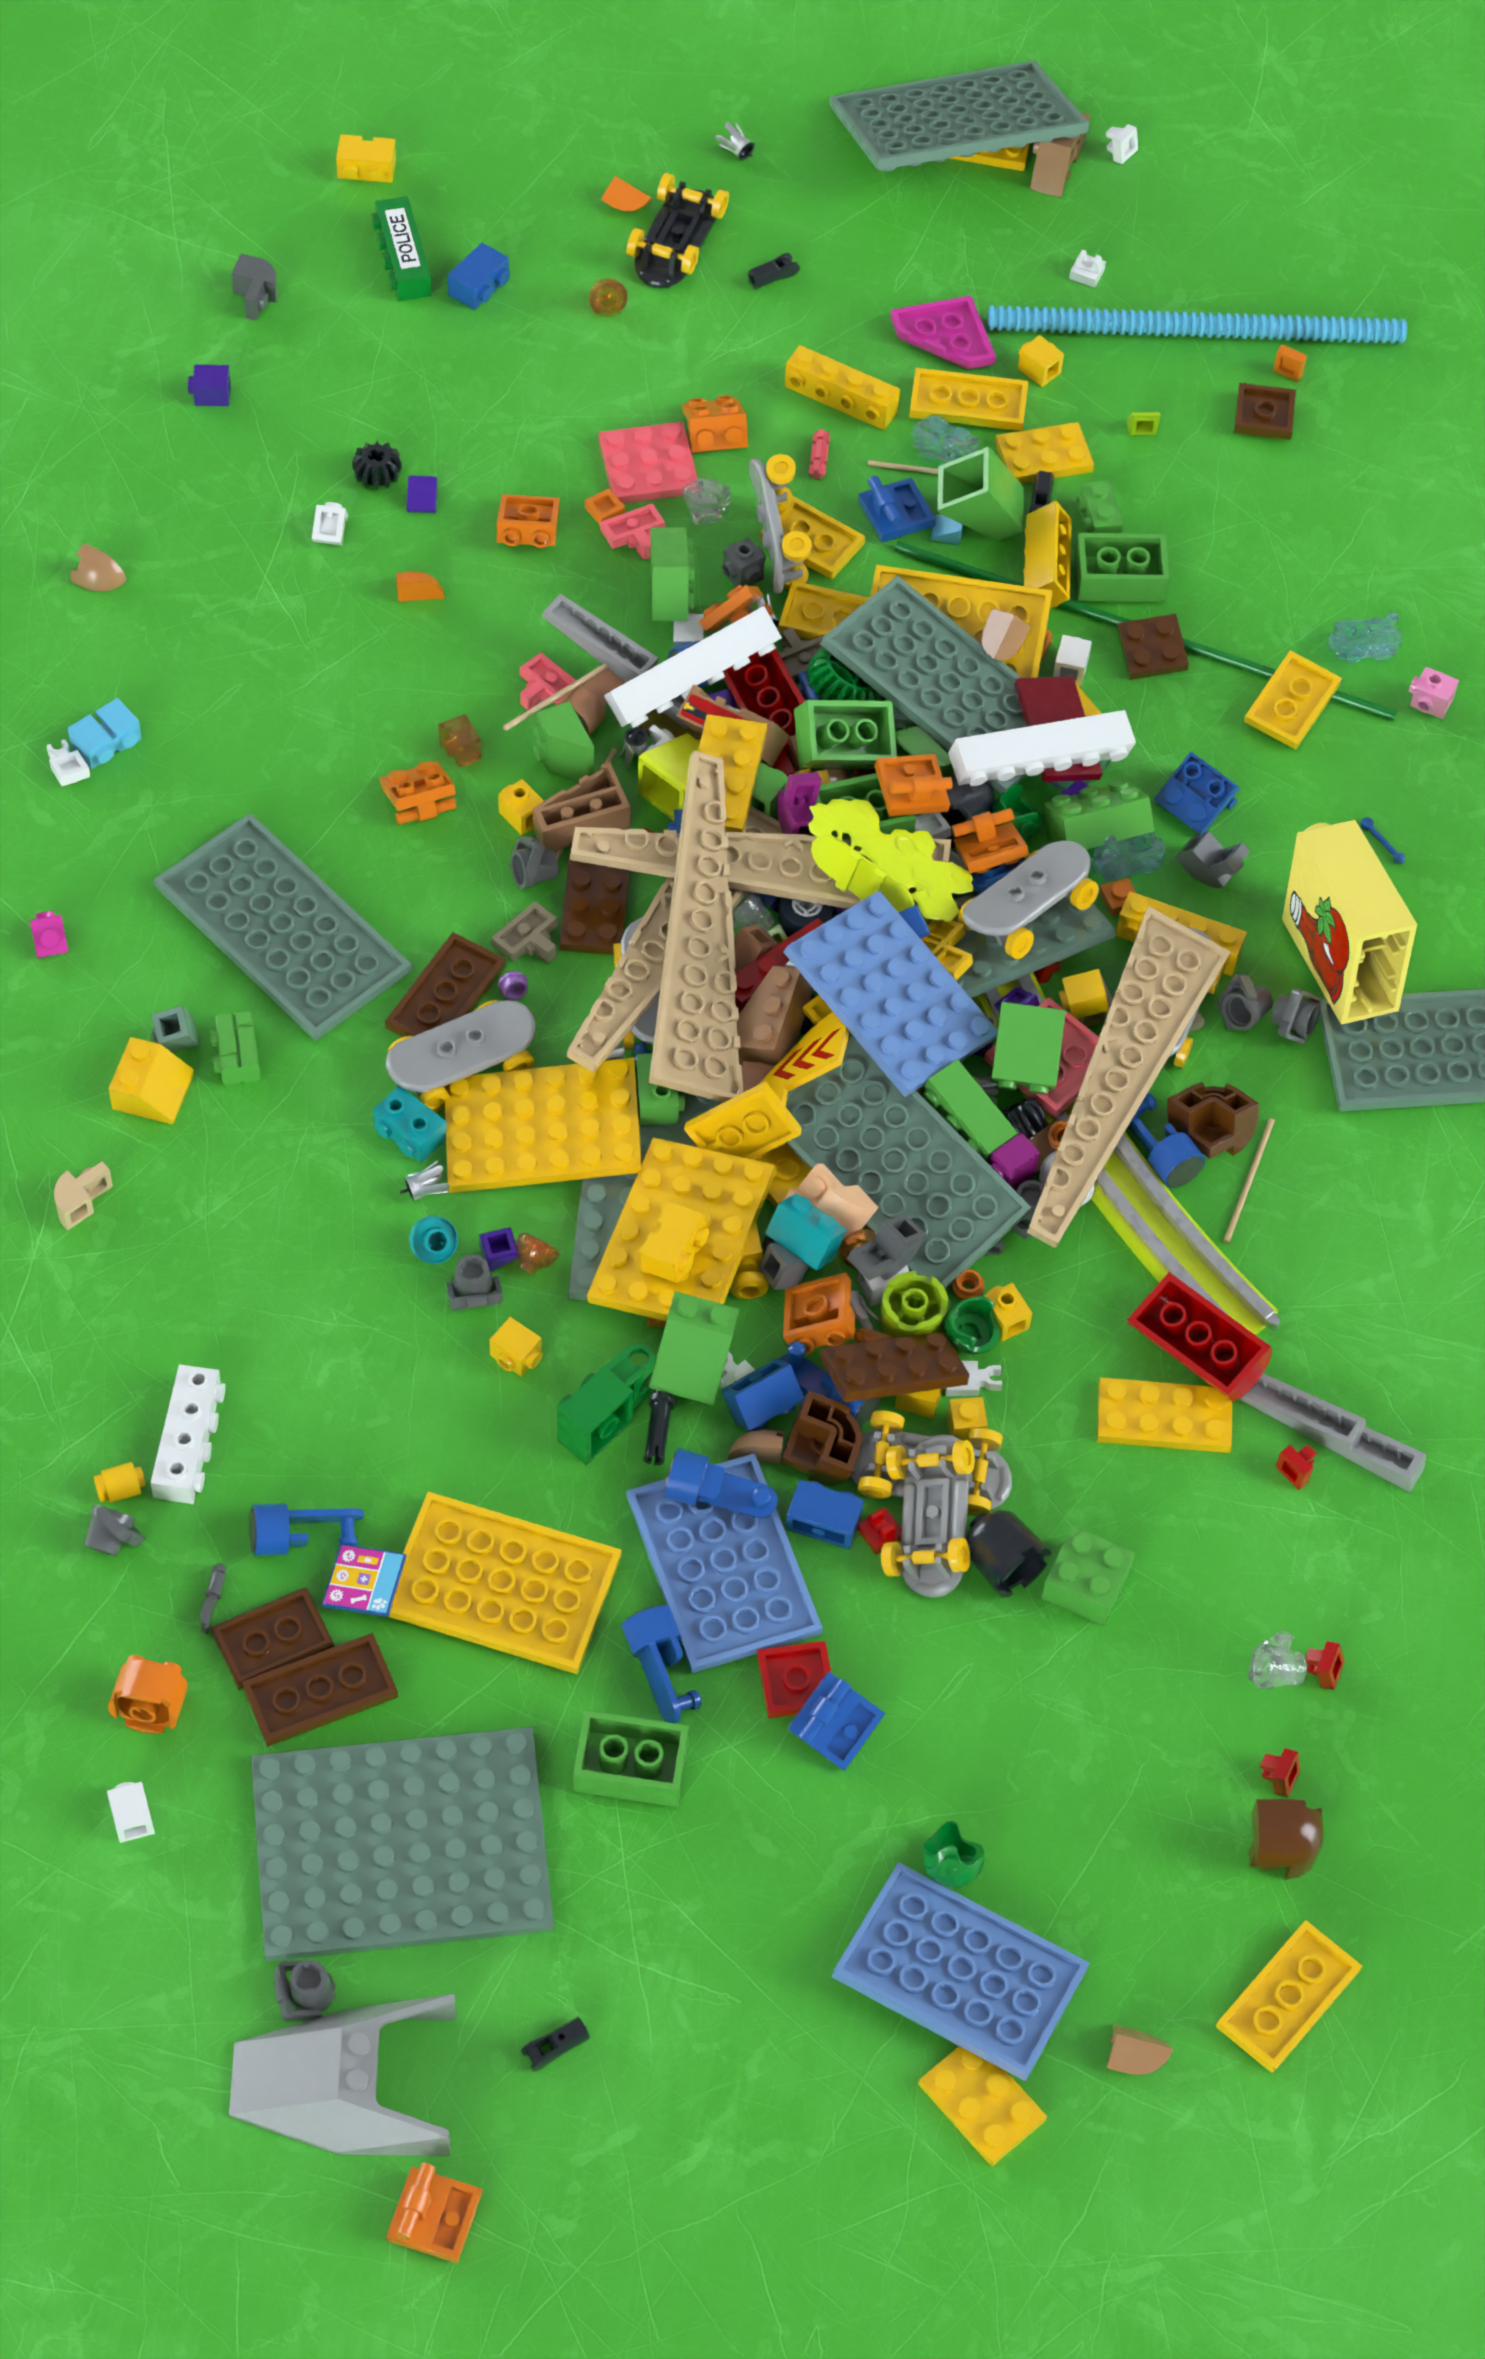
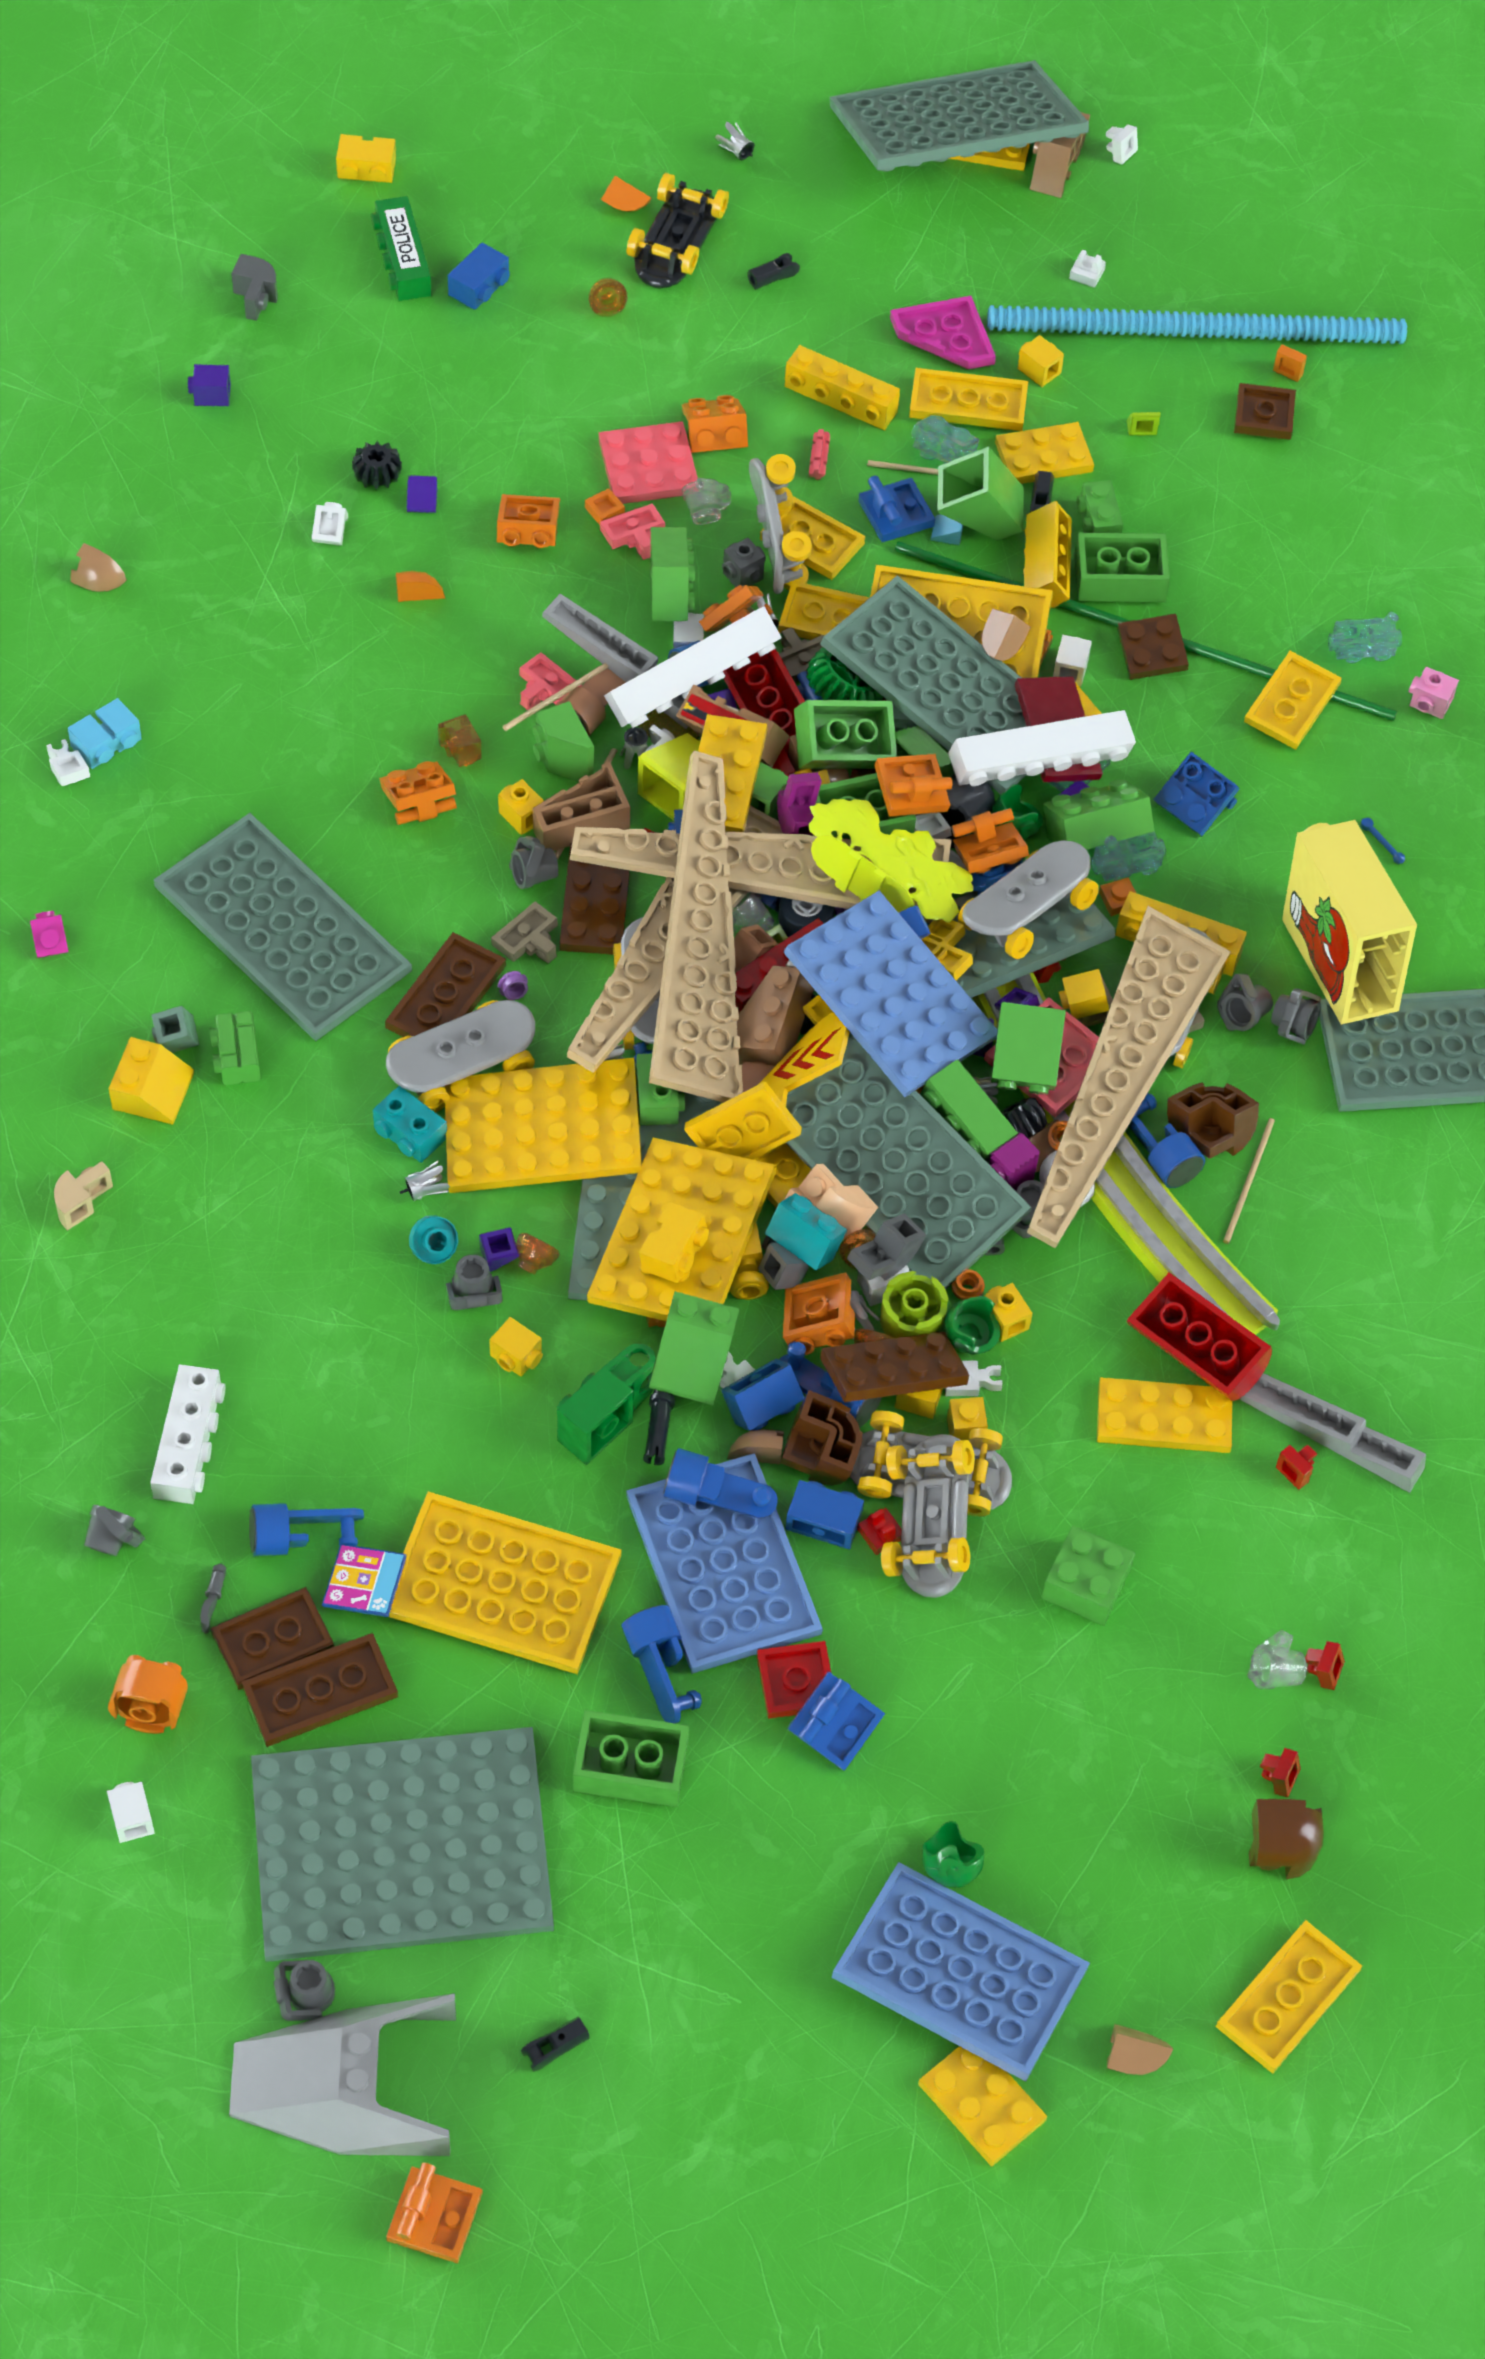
yellow brick [93,1462,146,1503] -> none
black cylinder [966,1510,1052,1597] -> none
dark grey brick [1175,831,1250,888] -> none

